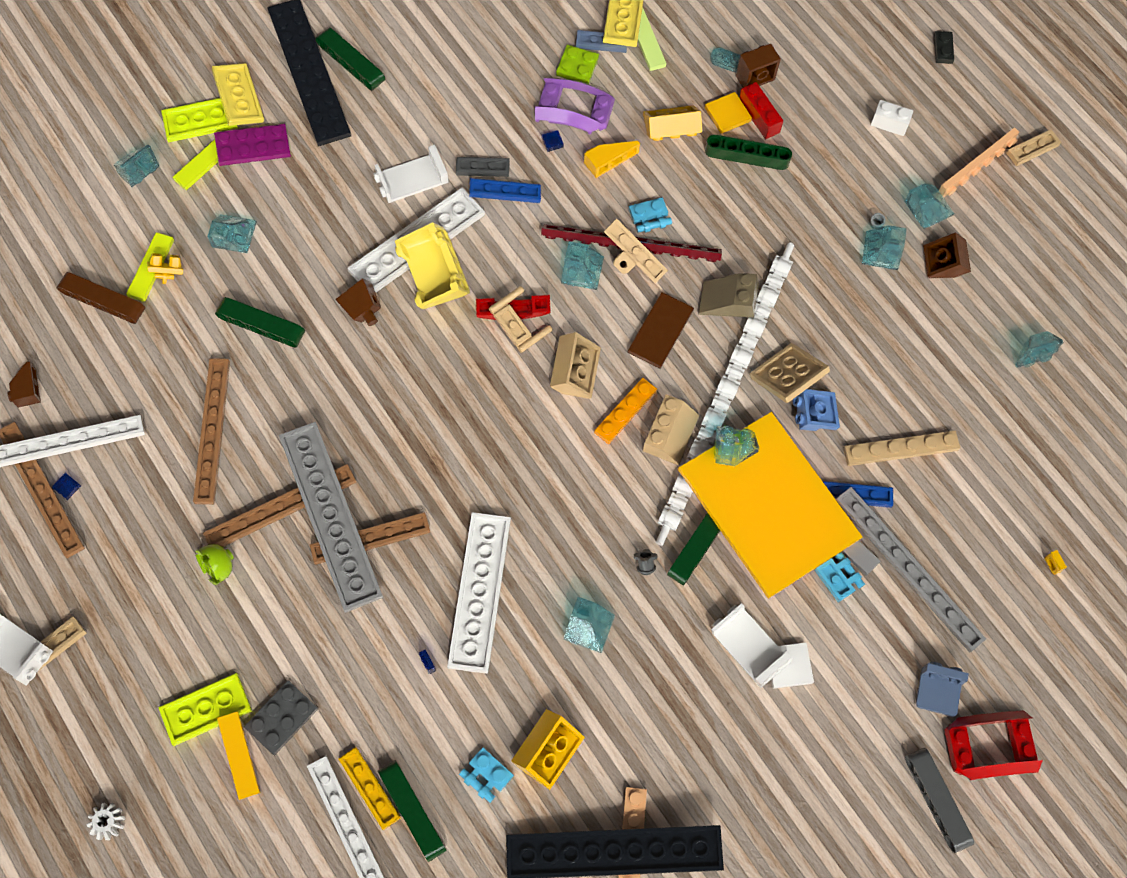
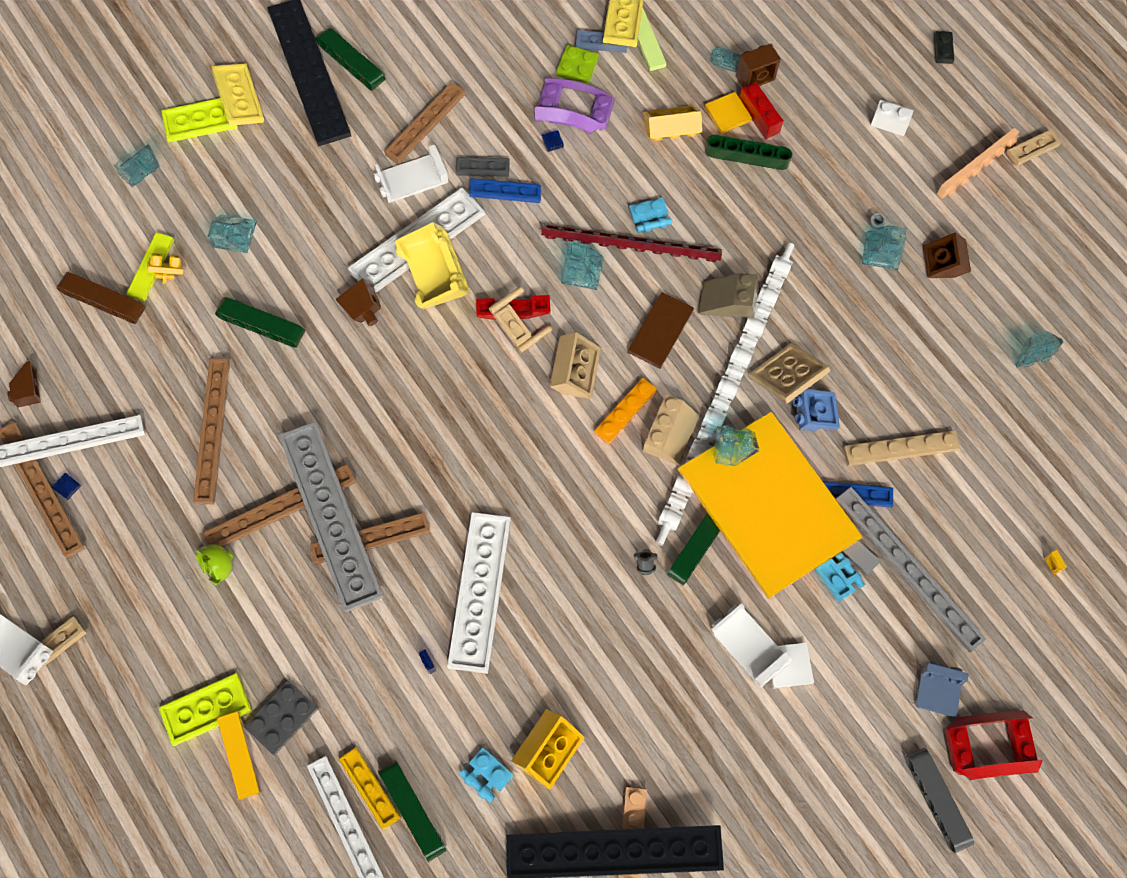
white gear [86,803,126,840] -> none
neon yellow tile [173,140,218,191] -> none
magenta plate [214,124,291,166] -> none
clear light blue slope [564,597,615,653] -> none
yellow slope [584,141,640,178] -> none
tan plate [603,218,668,283] -> none
clear light blue slope [905,183,955,229] -> none
none -> medium nougat plate [384,82,465,165]

